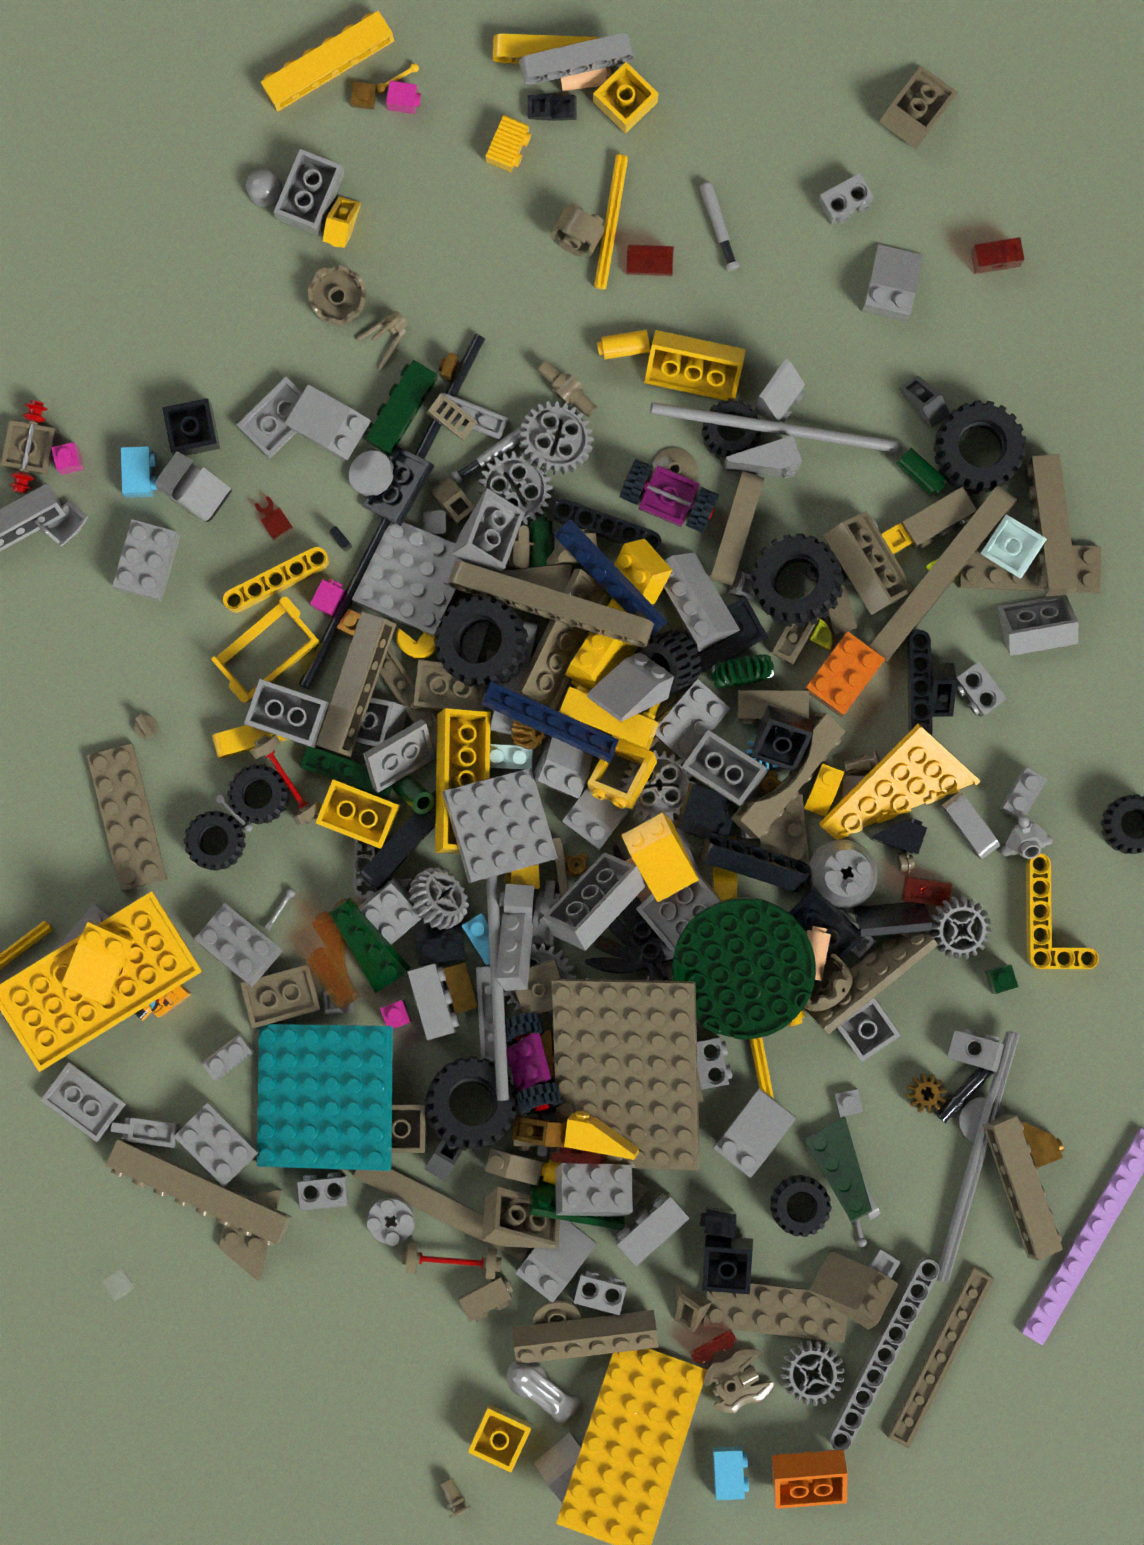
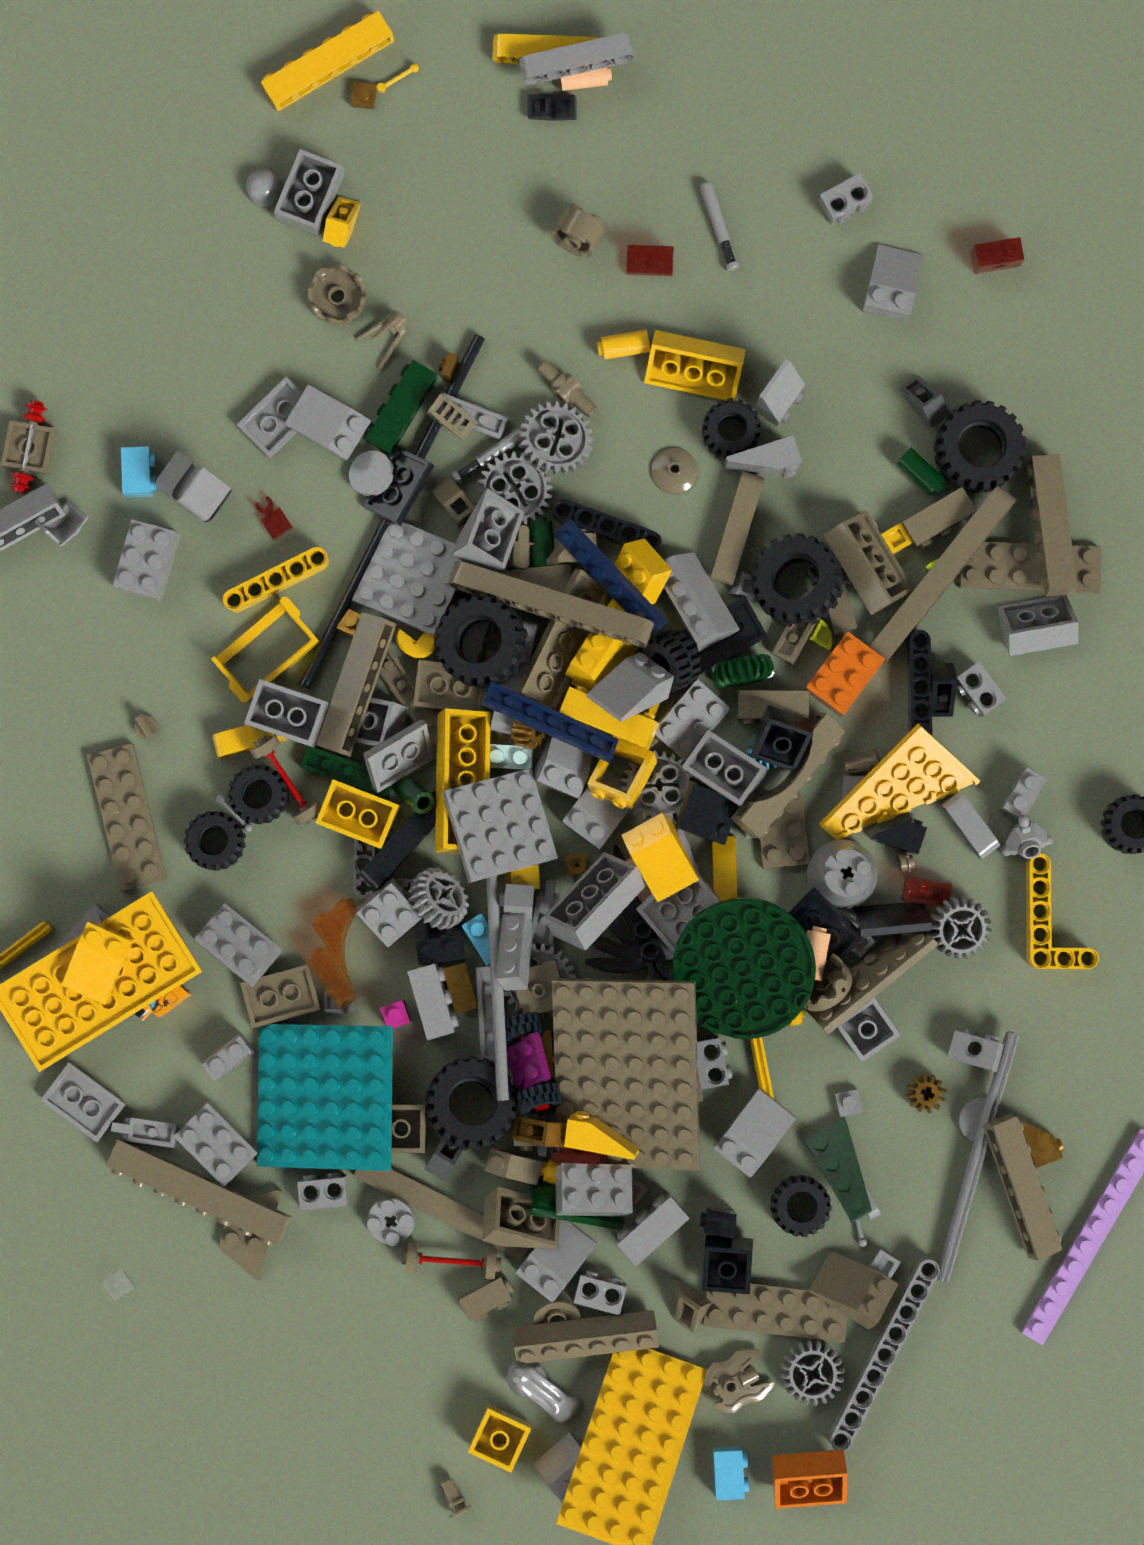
dark pink brick [51,442,84,475] -> none
black brick [162,398,220,456] -> none
light grey hinge [264,888,295,931] -> none
dark pink brick [310,579,345,617] -> none
black tile [330,526,352,552] -> none
dark green wing [330,898,411,993] -> none
dark pink brick [386,81,422,114] -> none
light grey slope [423,510,447,536] -> none
yellow brick [486,115,532,172] -> none
dark tan tile [552,838,569,897] -> none
yellow brick [593,62,659,134] -> none
yellow axle [594,154,628,290] -> none
plate [619,459,719,533] -> none
light grey piece [650,402,899,453] -> none
clear red plate [690,1329,737,1364] -> none
black beam [697,833,811,892] -> none
pearl gold plate [758,770,782,795] -> none
yellow slope [804,764,844,817] -> none
dark tan slope [879,66,958,149] -> none
dark tan tile [887,1266,994,1449] -> none
black pin [935,1067,994,1124] -> none
light aqua plate [980,514,1047,579] -> none
dark green brick [985,964,1019,994] -> none

